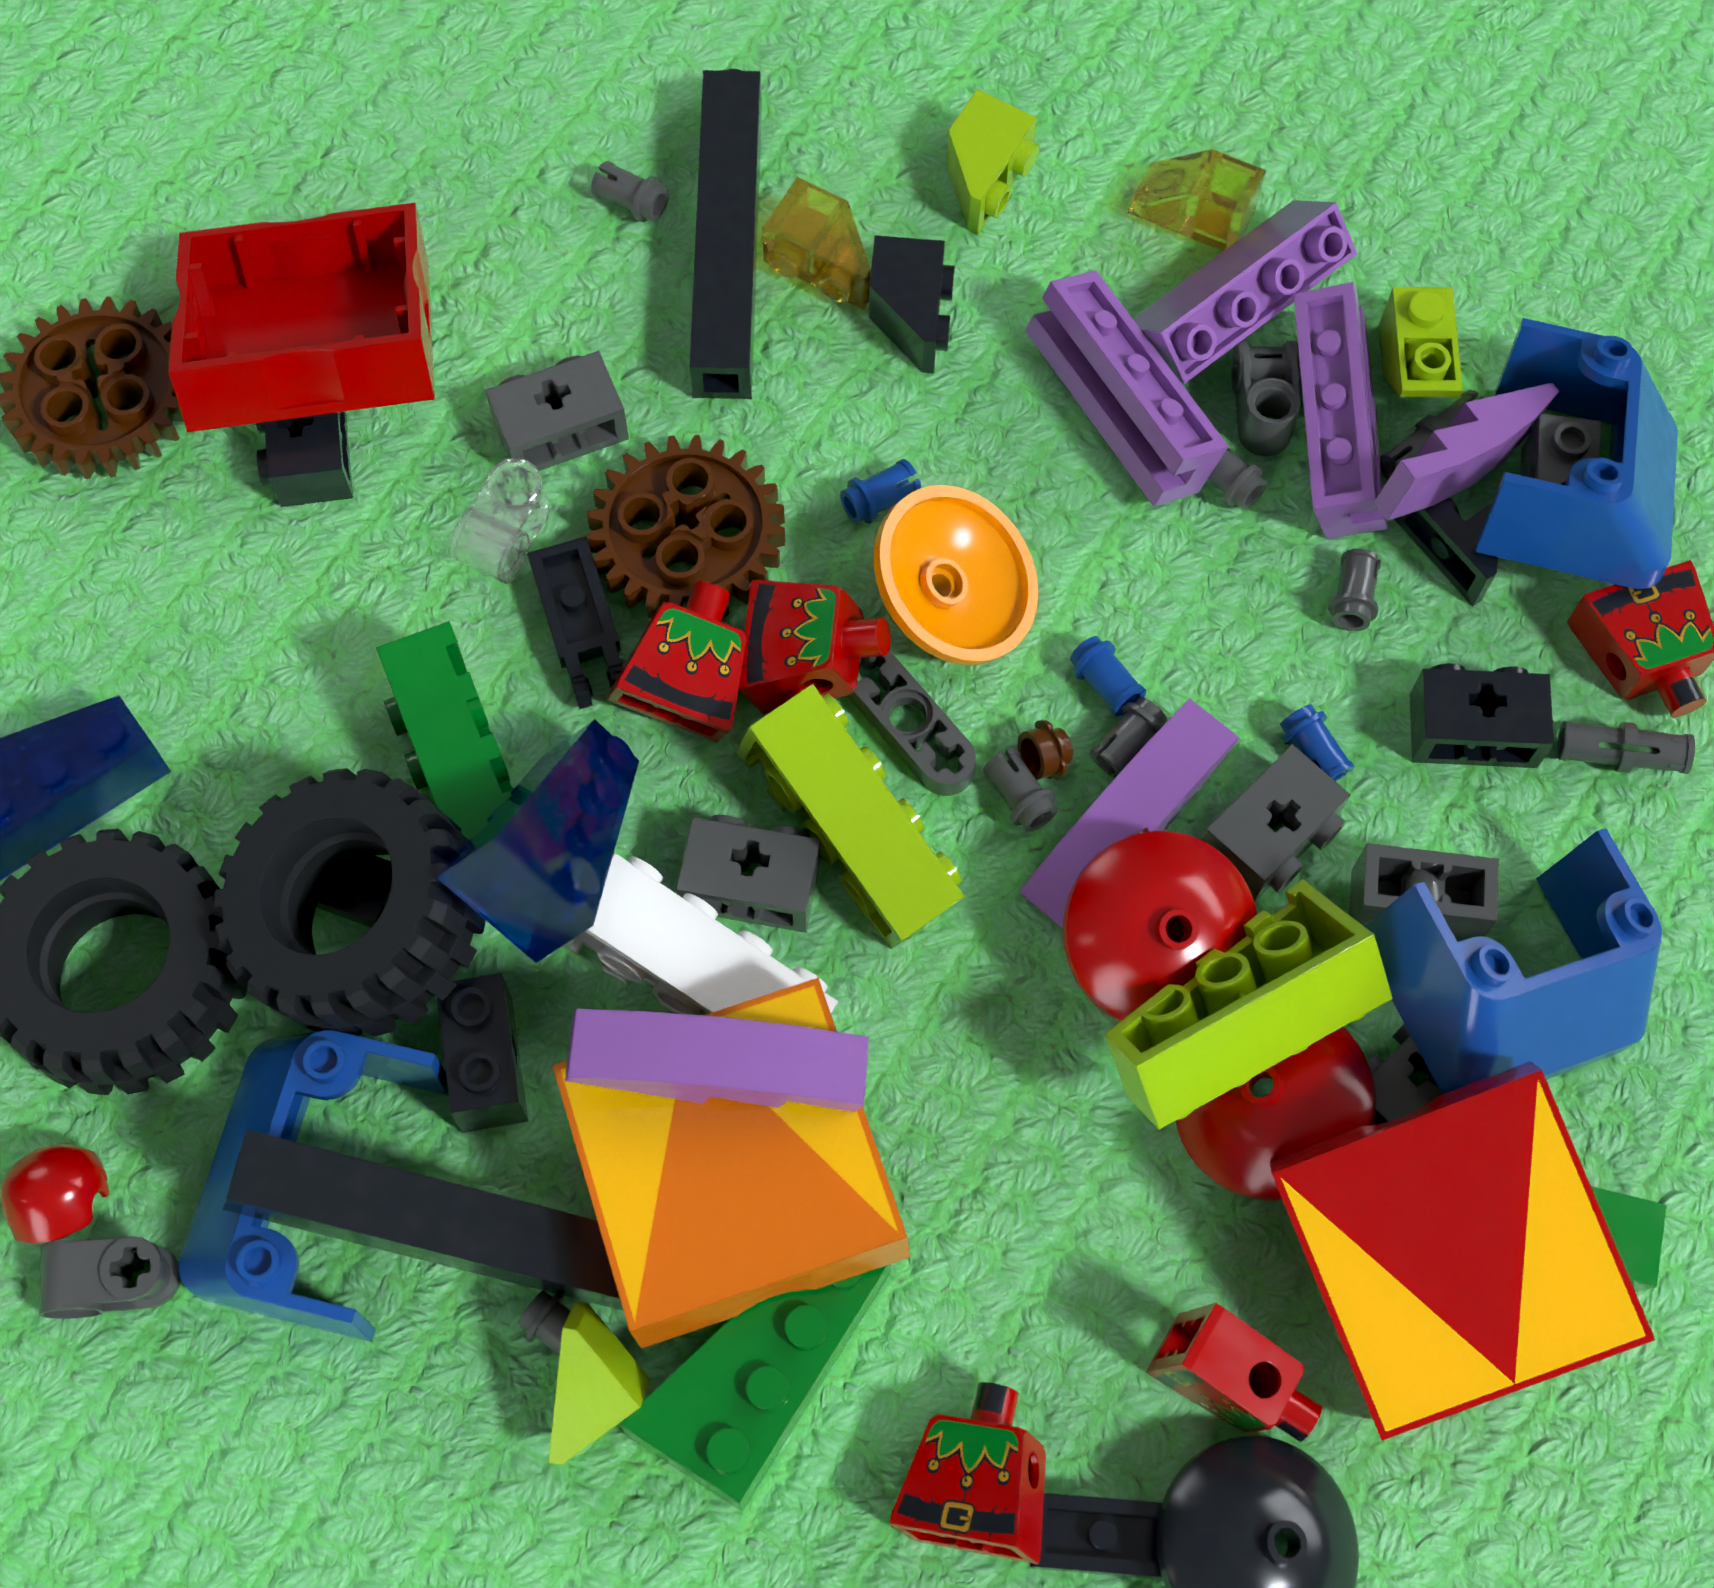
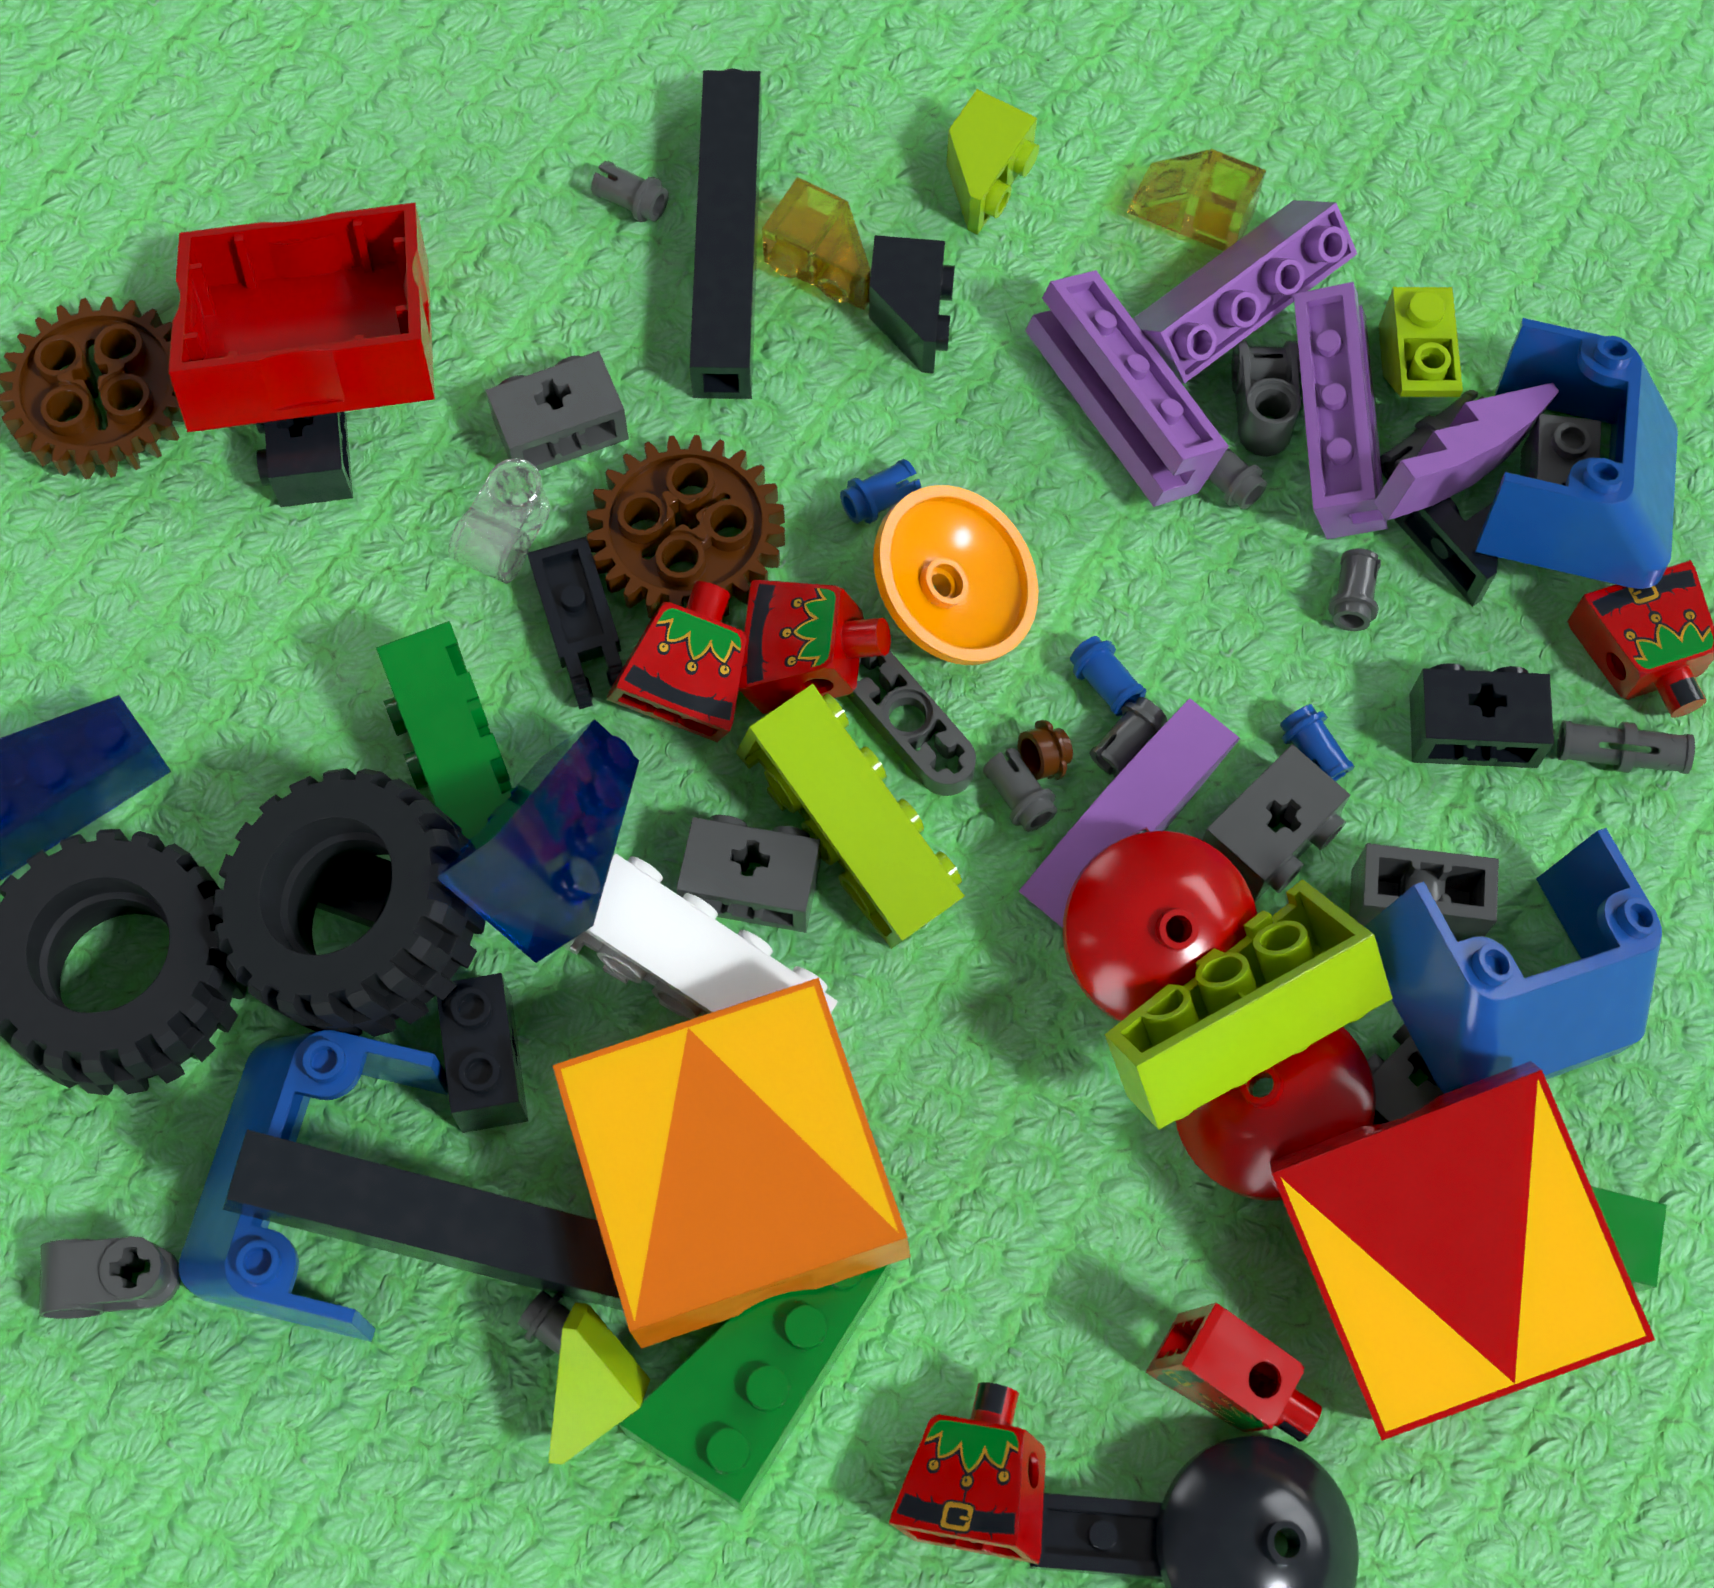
red hair [0,1143,109,1244] -> none
medium lavender slope [565,1009,869,1112] -> none

